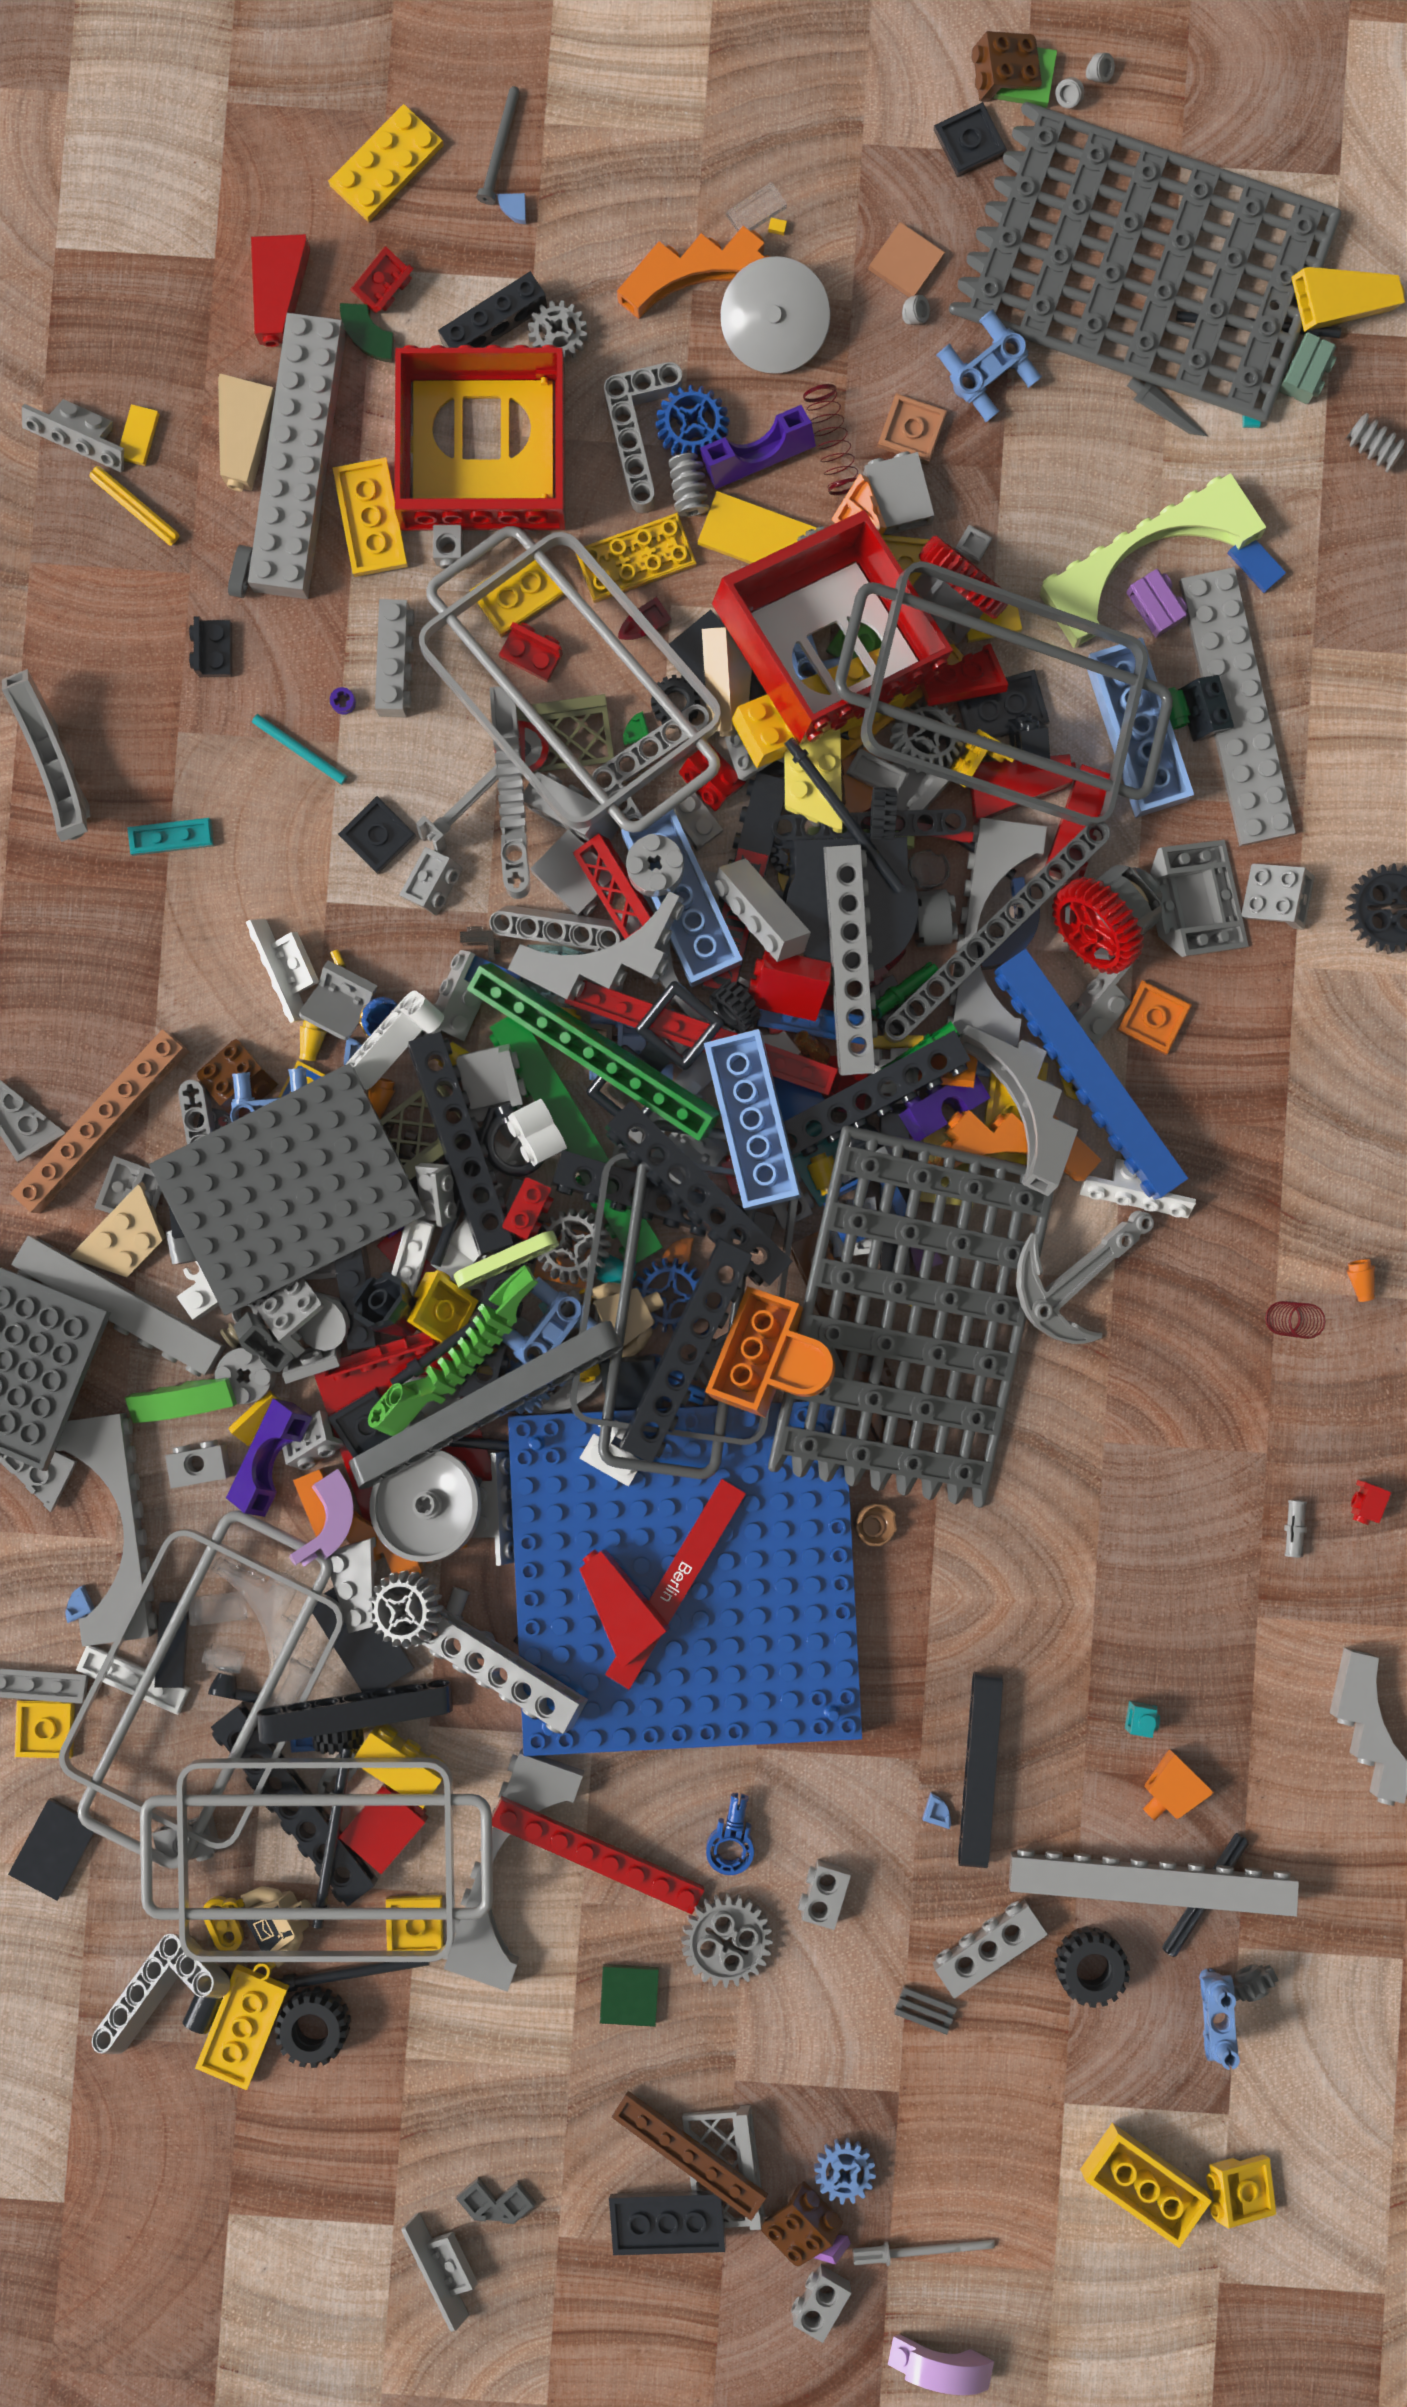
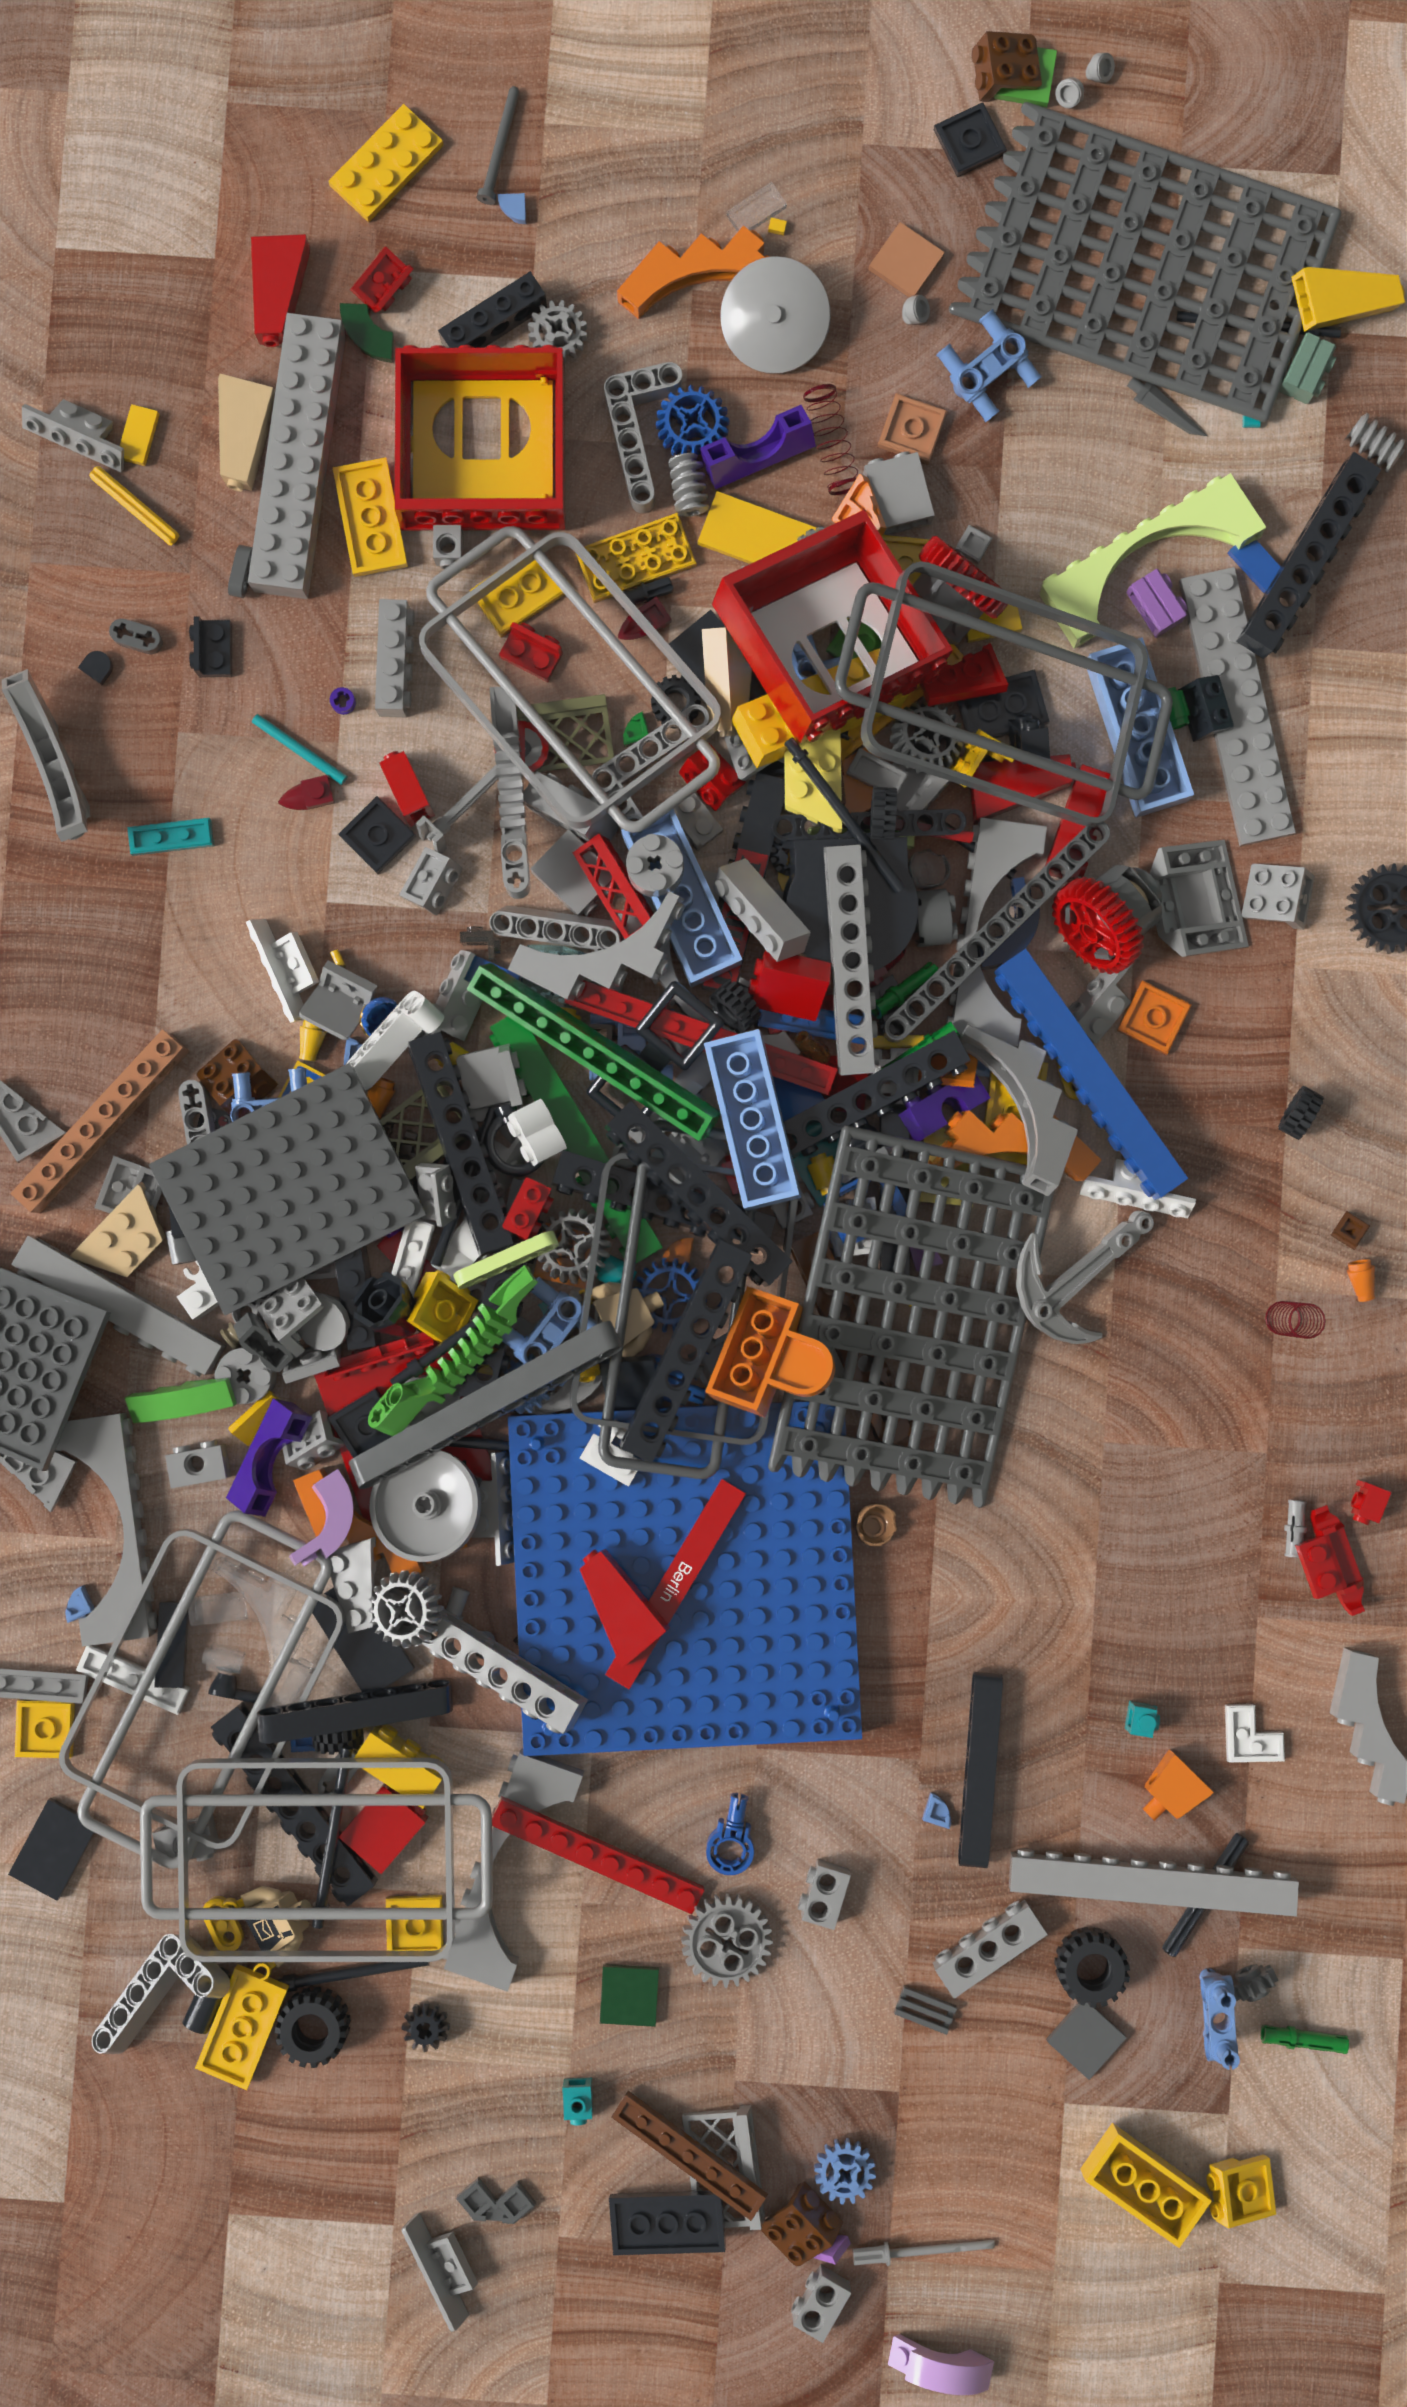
none -> black tile [78,651,113,685]
none -> dark grey beam [109,618,163,655]
none -> dark red plate [278,775,335,810]
none -> red slope [379,751,435,827]
none -> black gear [402,2000,450,2053]
none -> teal brick [562,2077,593,2126]
none -> black axle [622,577,674,610]
none -> dark grey tile [1046,2003,1126,2080]
none -> white tile [1225,1704,1285,1762]
none -> black brick [1236,452,1381,659]
none -> green pin [1261,2024,1349,2054]
none -> black tyre [1278,1086,1324,1140]
none -> red plate [1295,1505,1365,1616]
none -> reddish brown tile [1330,1211,1370,1250]

